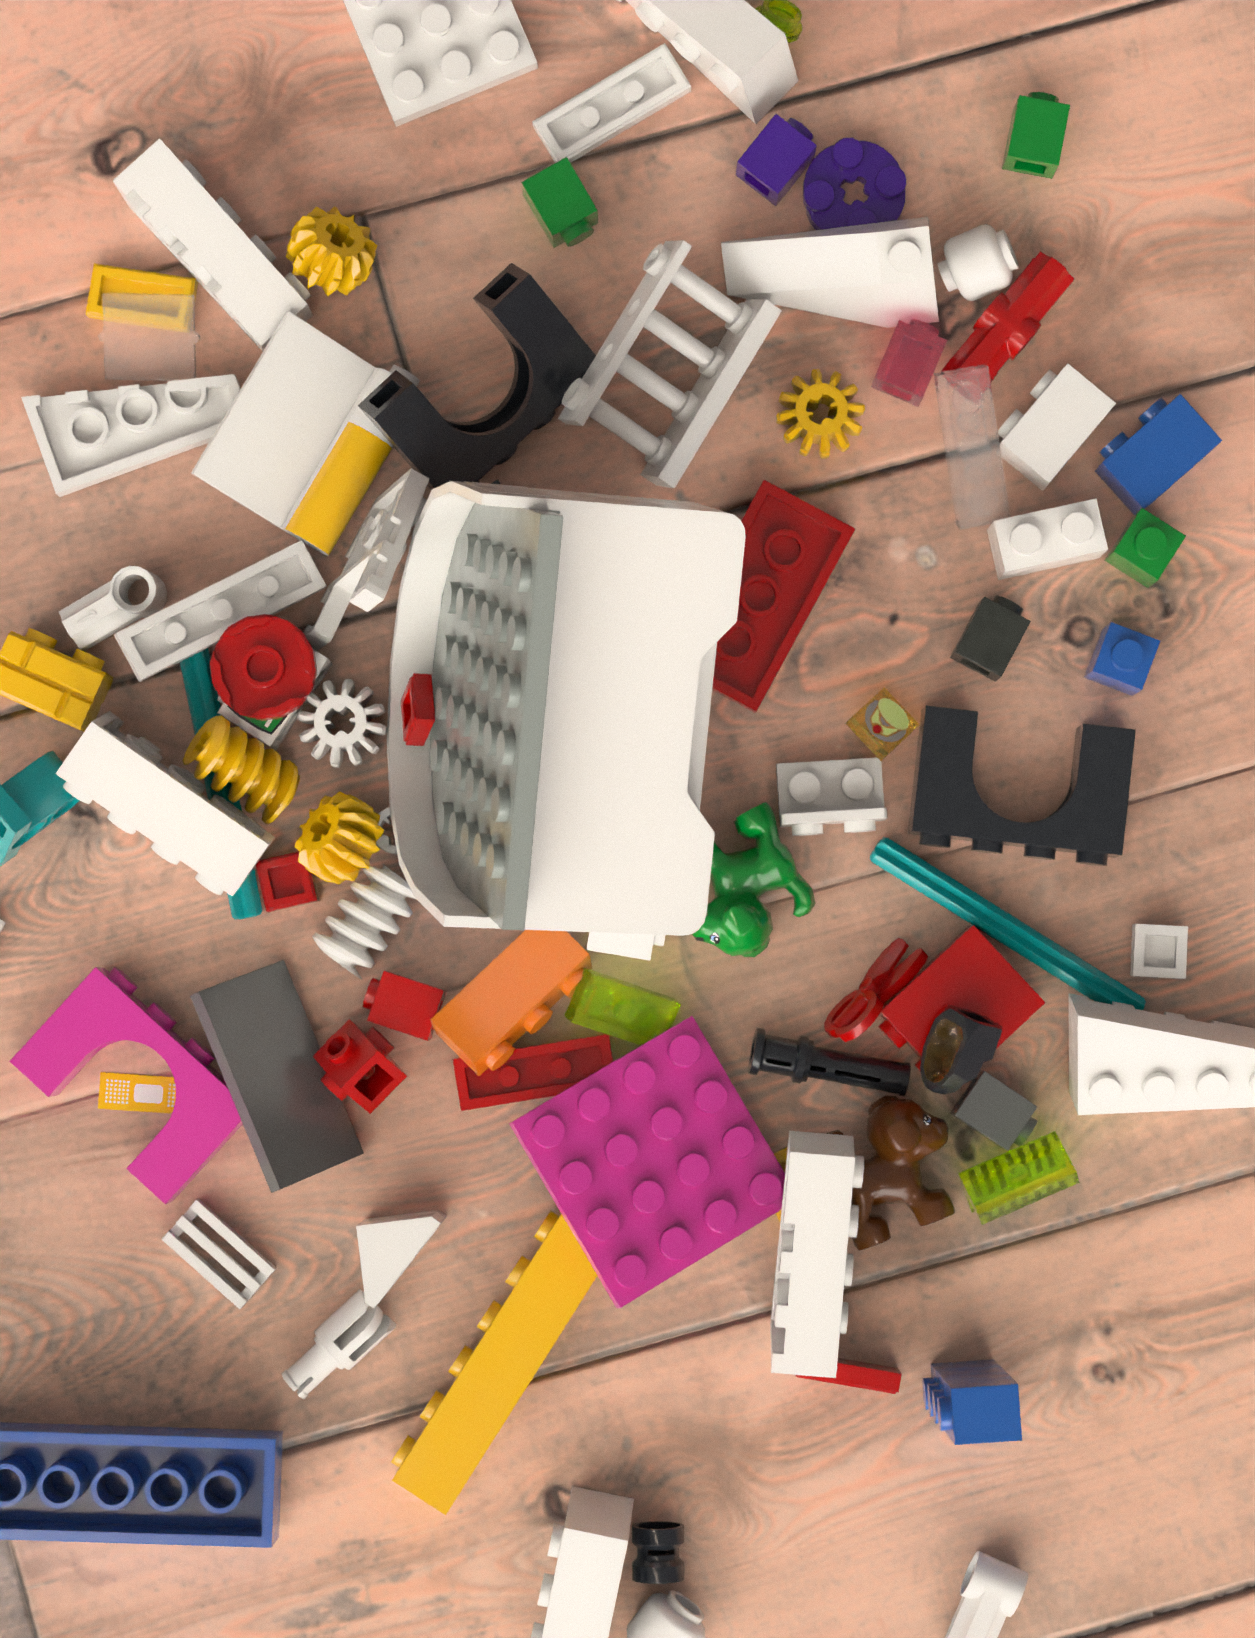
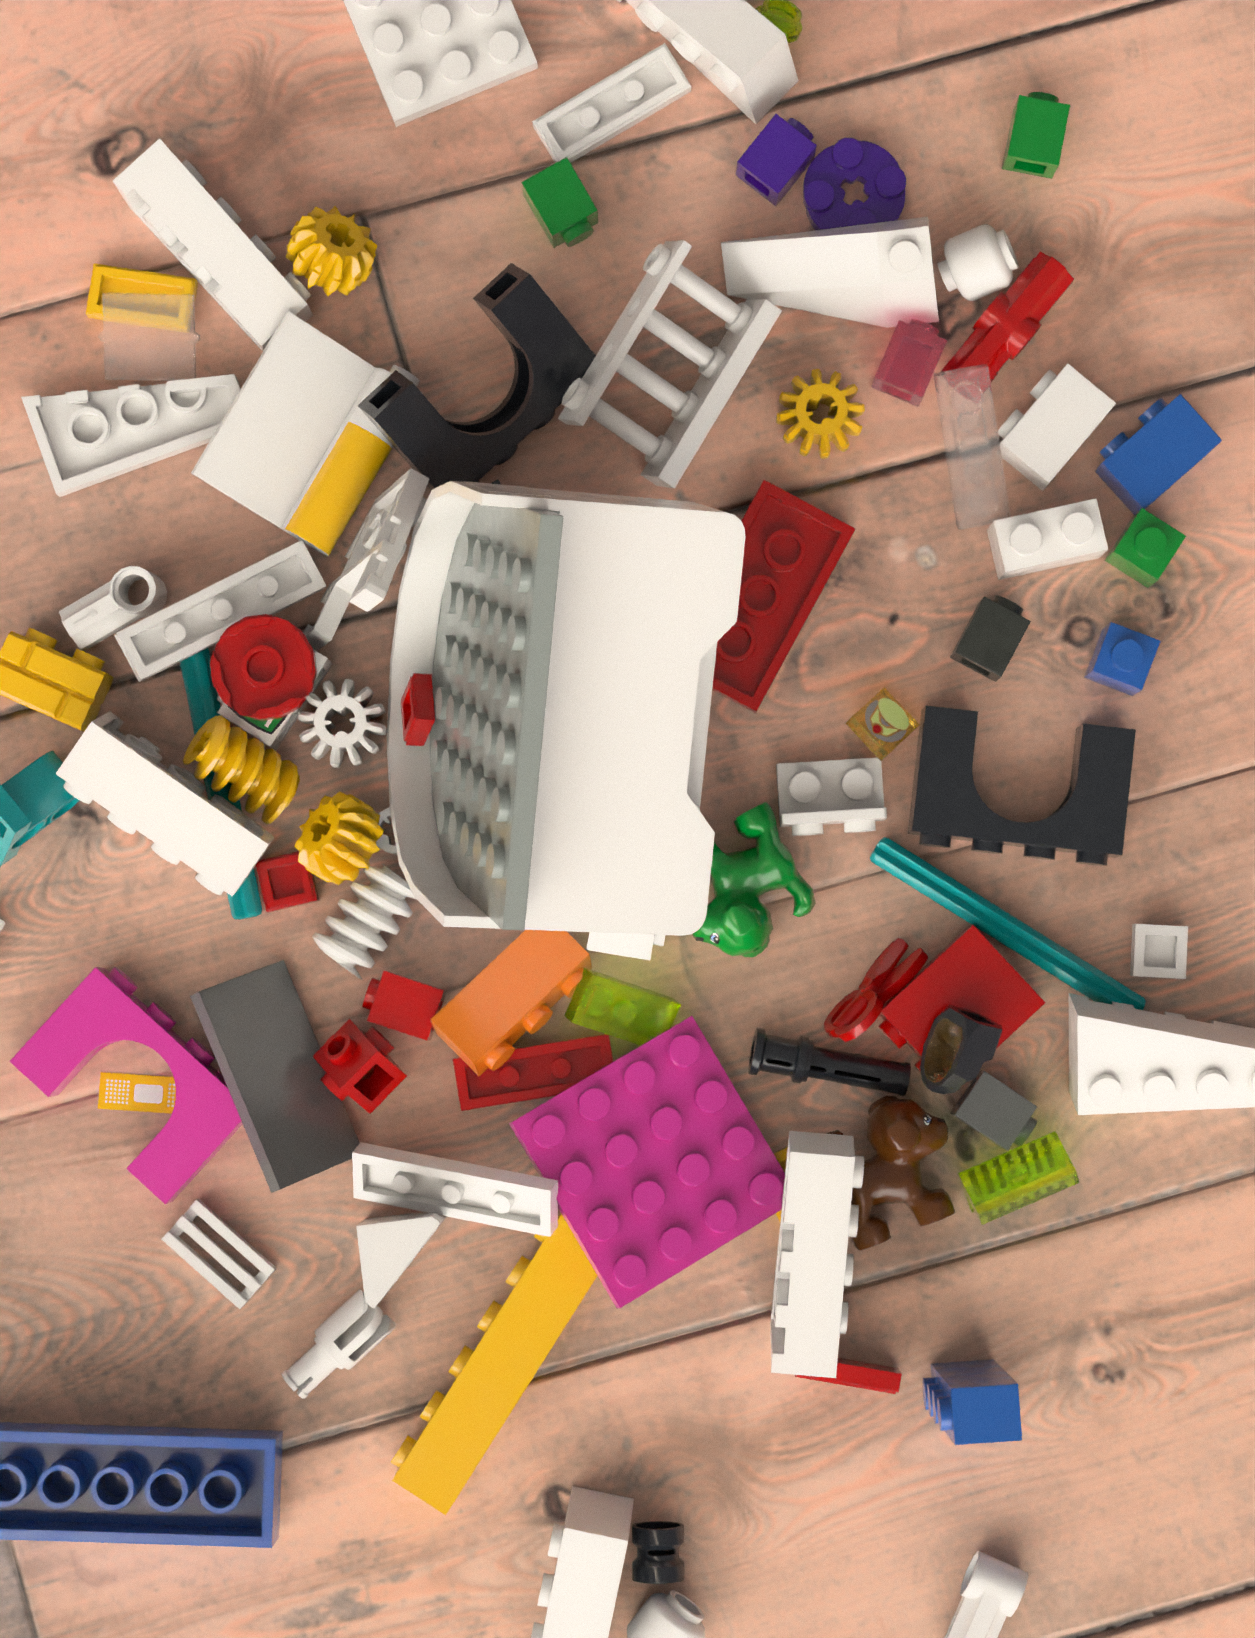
none -> white plate [352,1142,558,1237]

